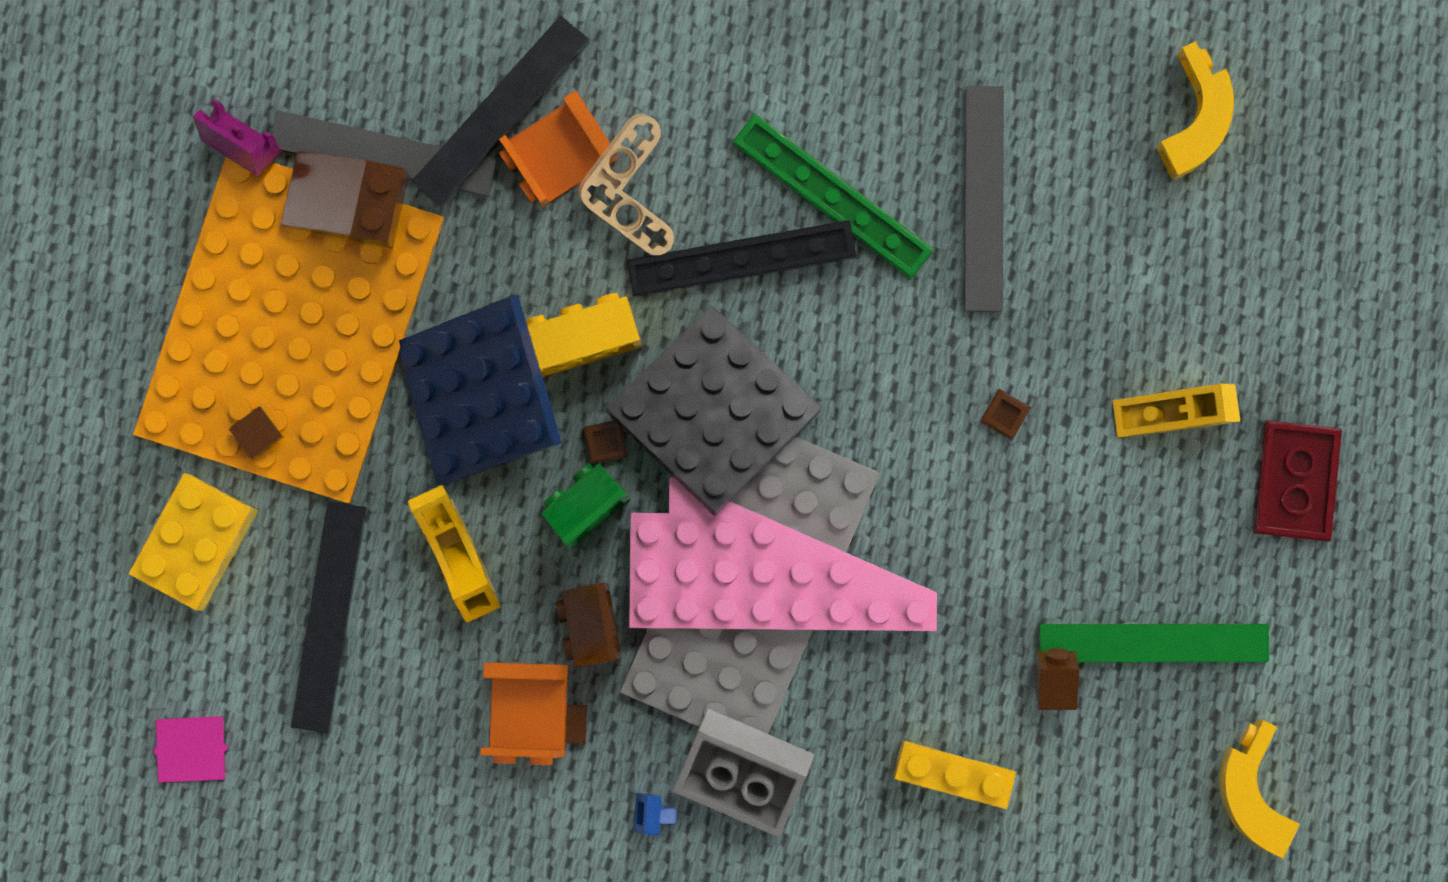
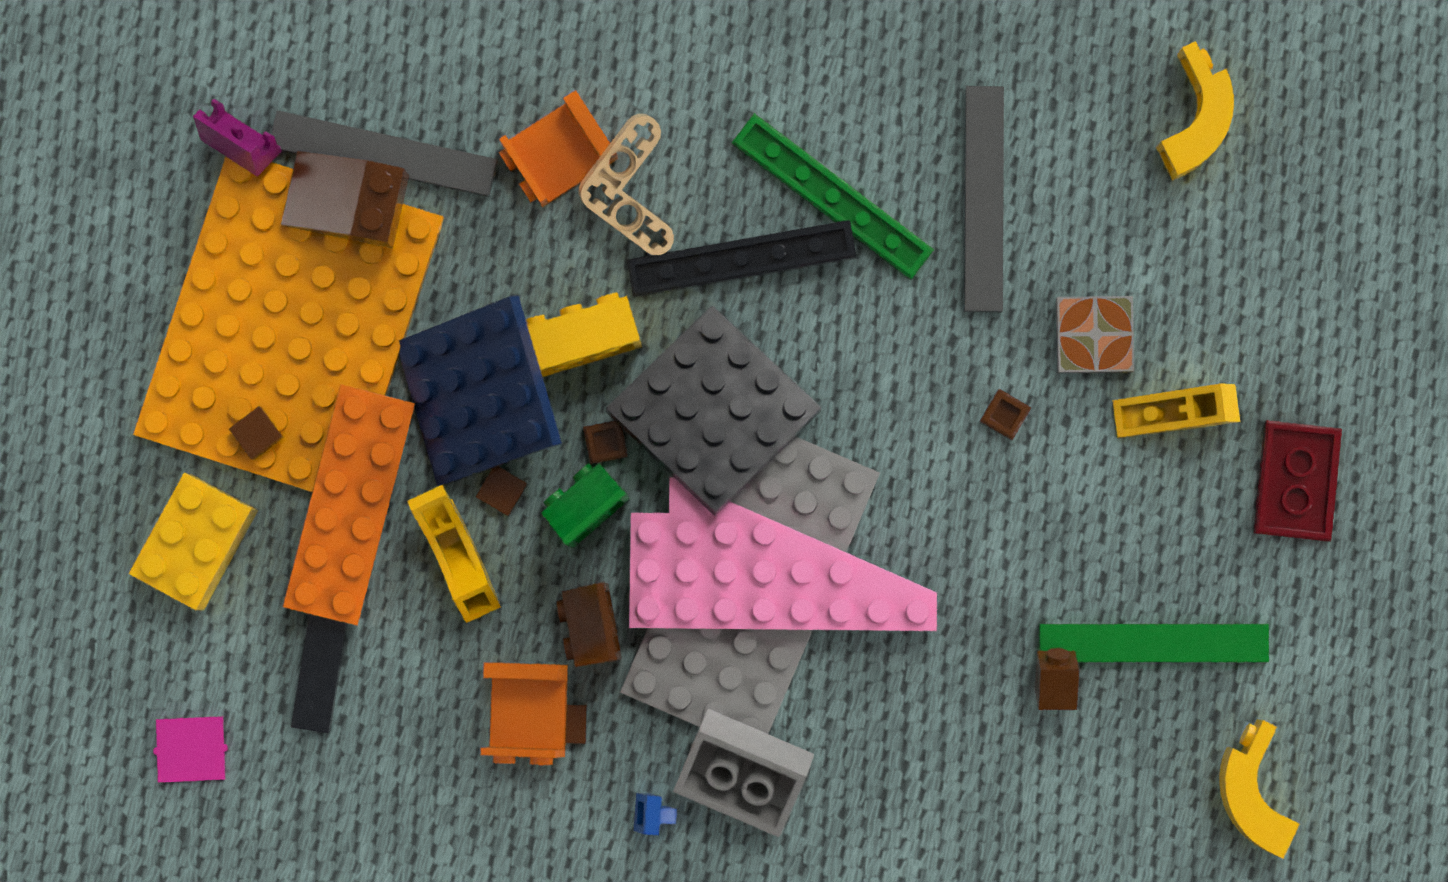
black tile [412,15,590,208] -> none
yellow arch [892,740,1017,809] -> none
none -> orange plate [282,384,415,626]
none -> reddish brown tile [476,466,528,516]
none -> tile [1056,296,1134,373]

